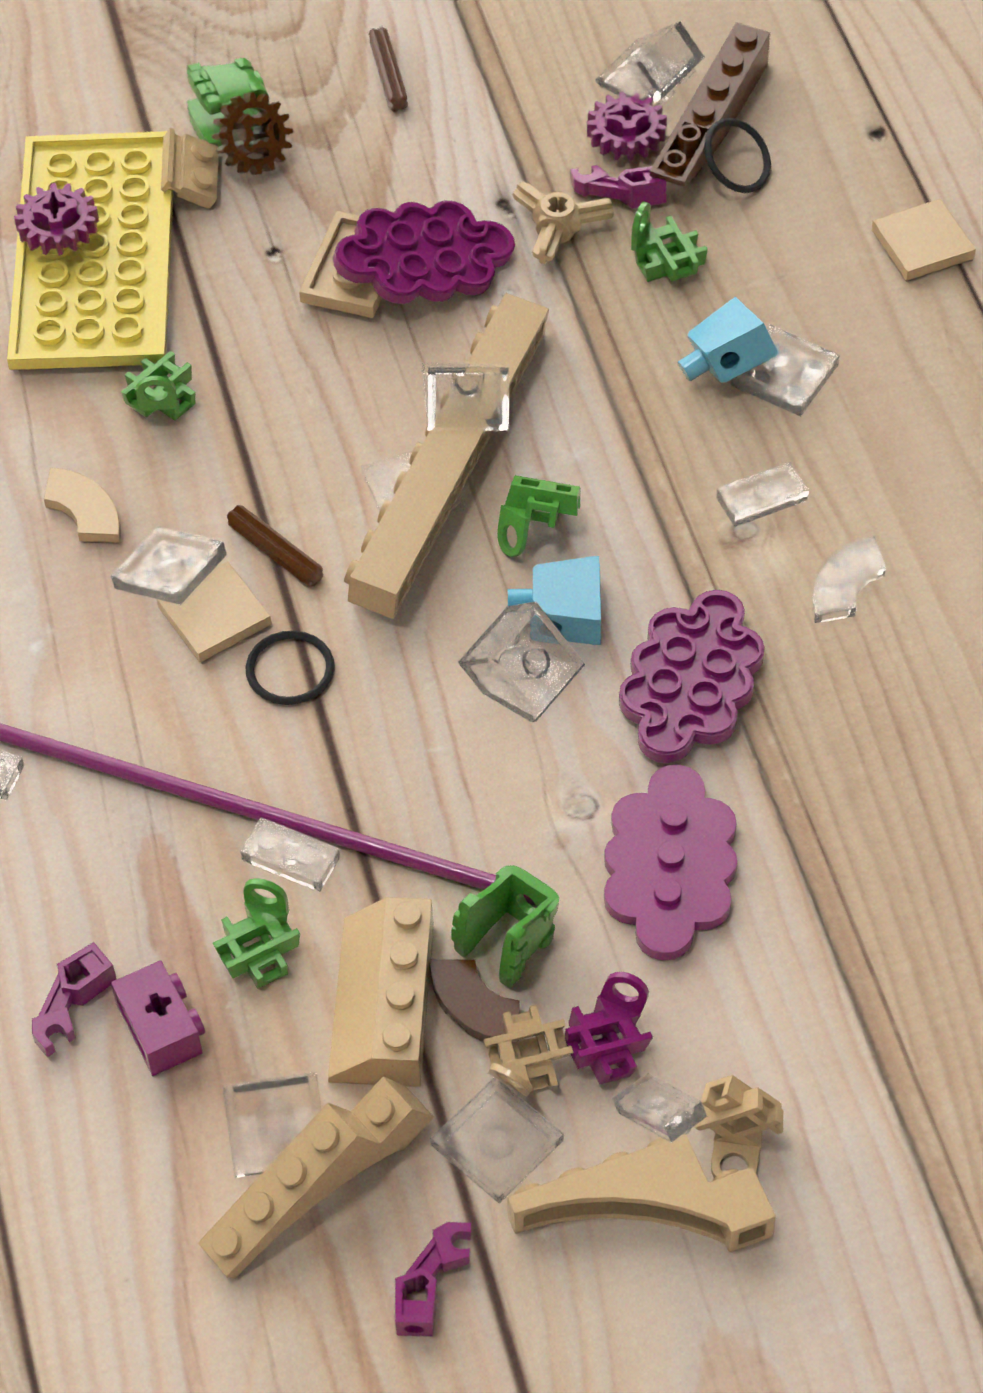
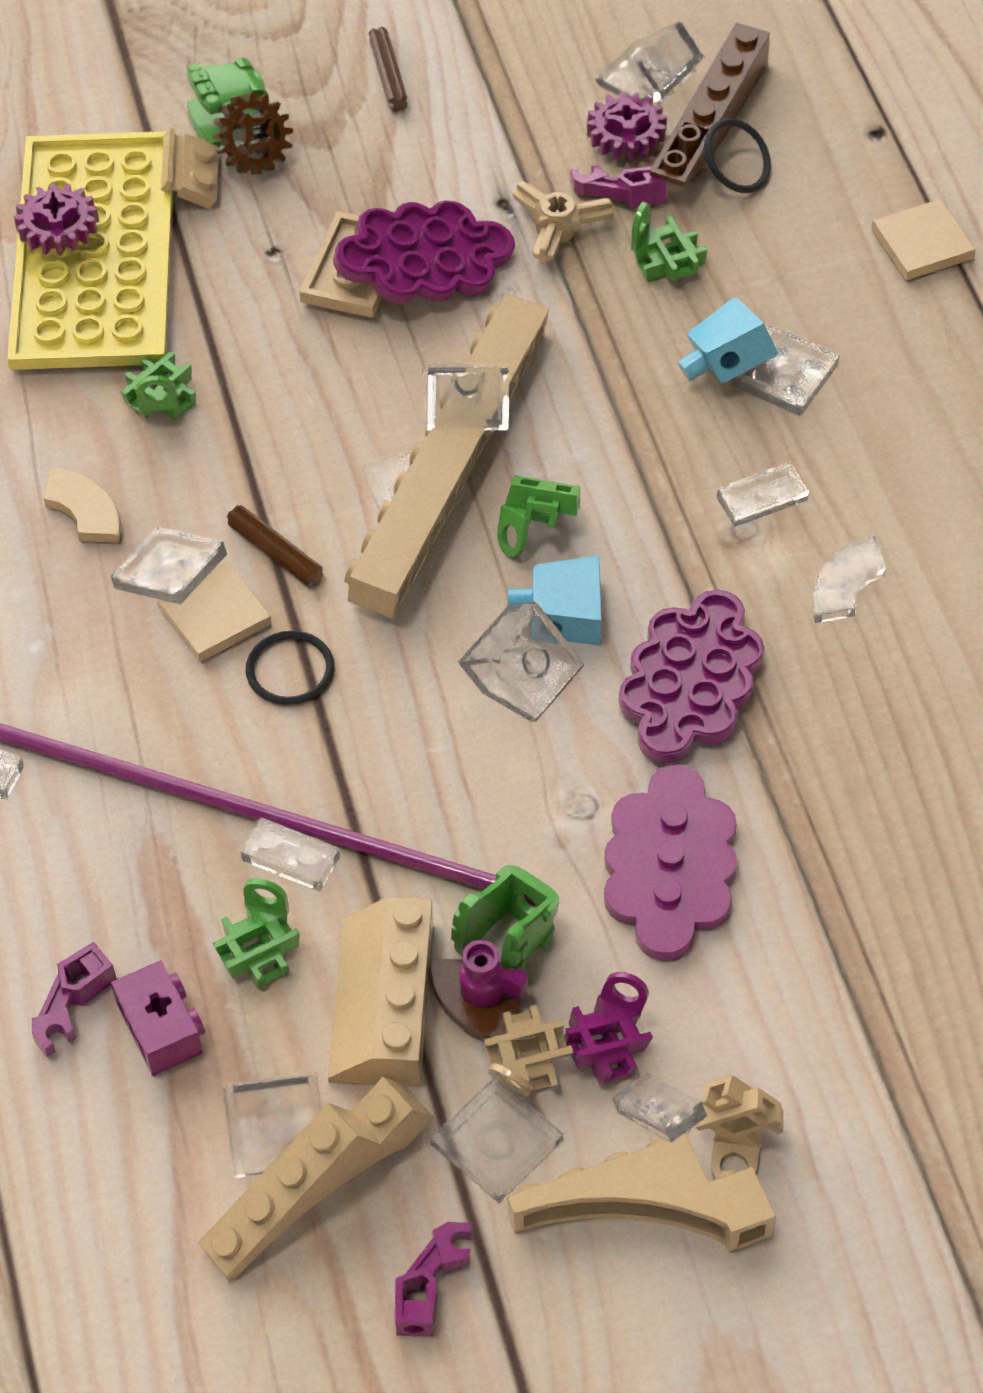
none -> magenta piece [459,940,528,1008]

